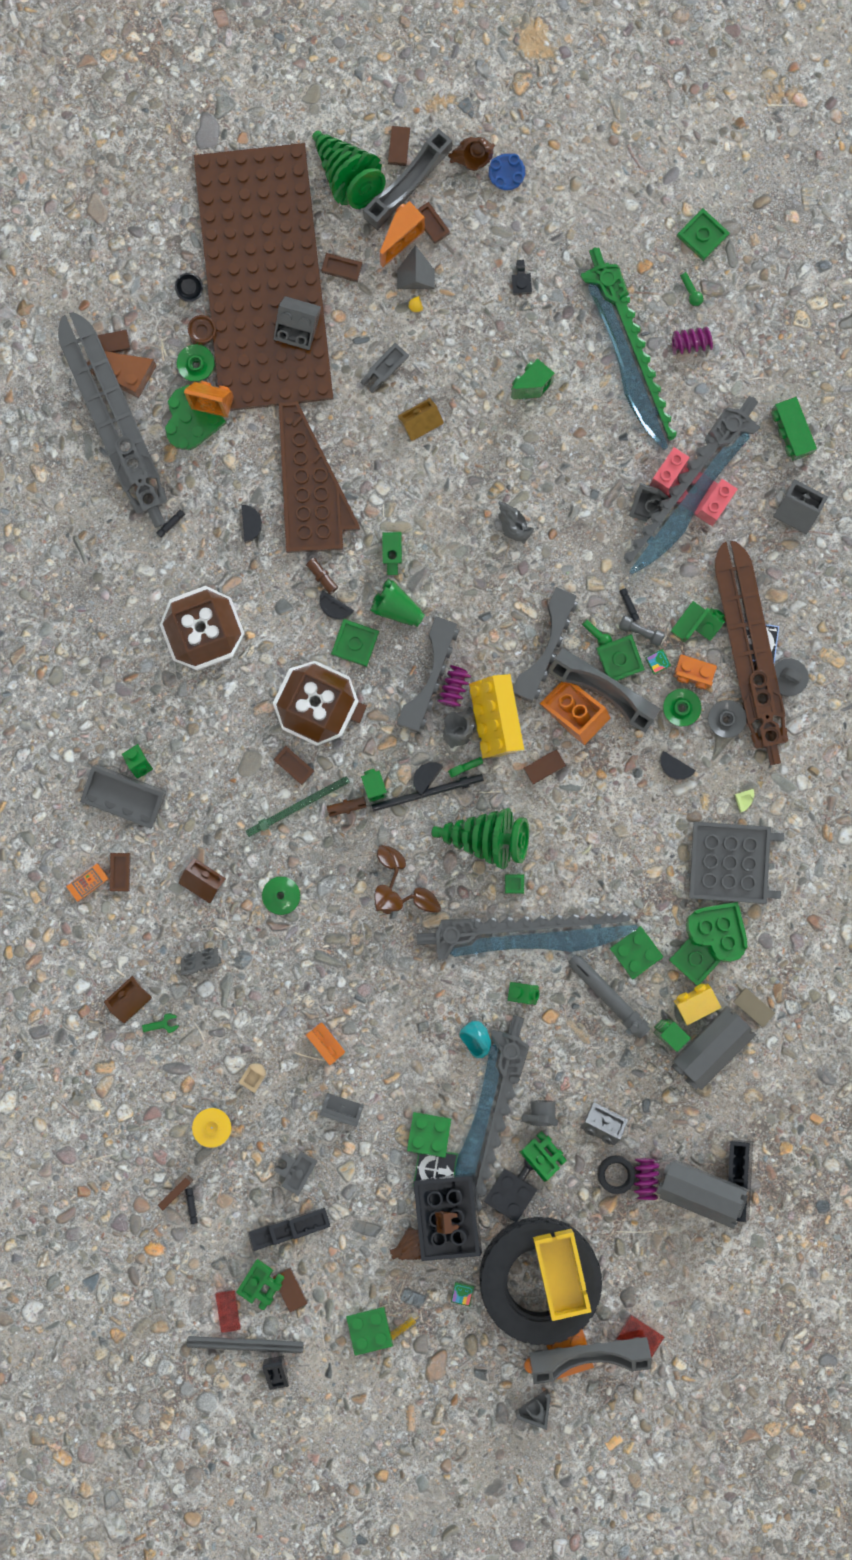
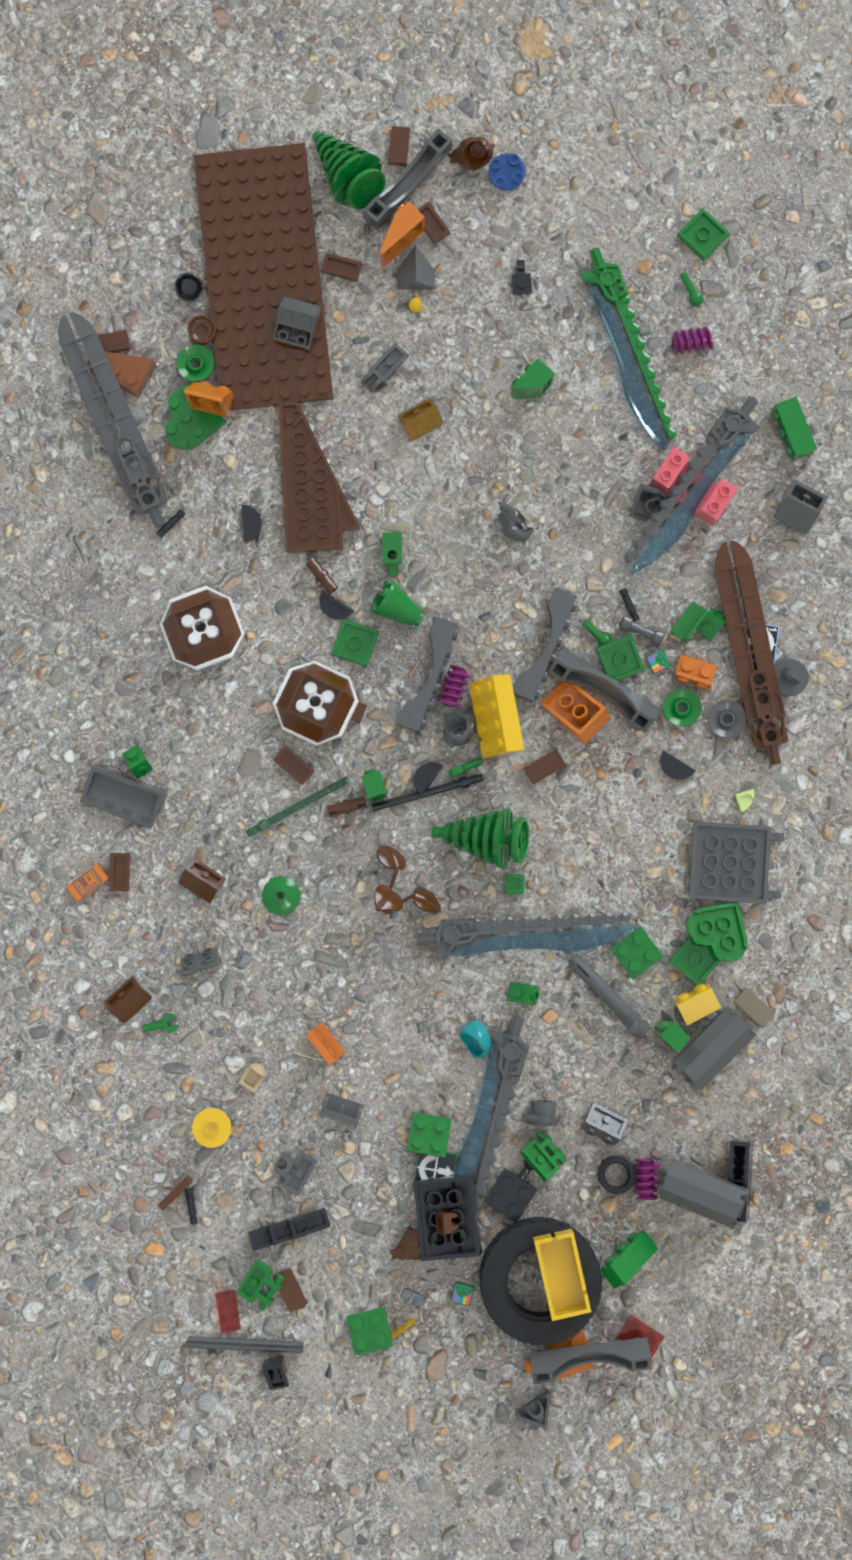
none -> green brick [600,1230,659,1289]

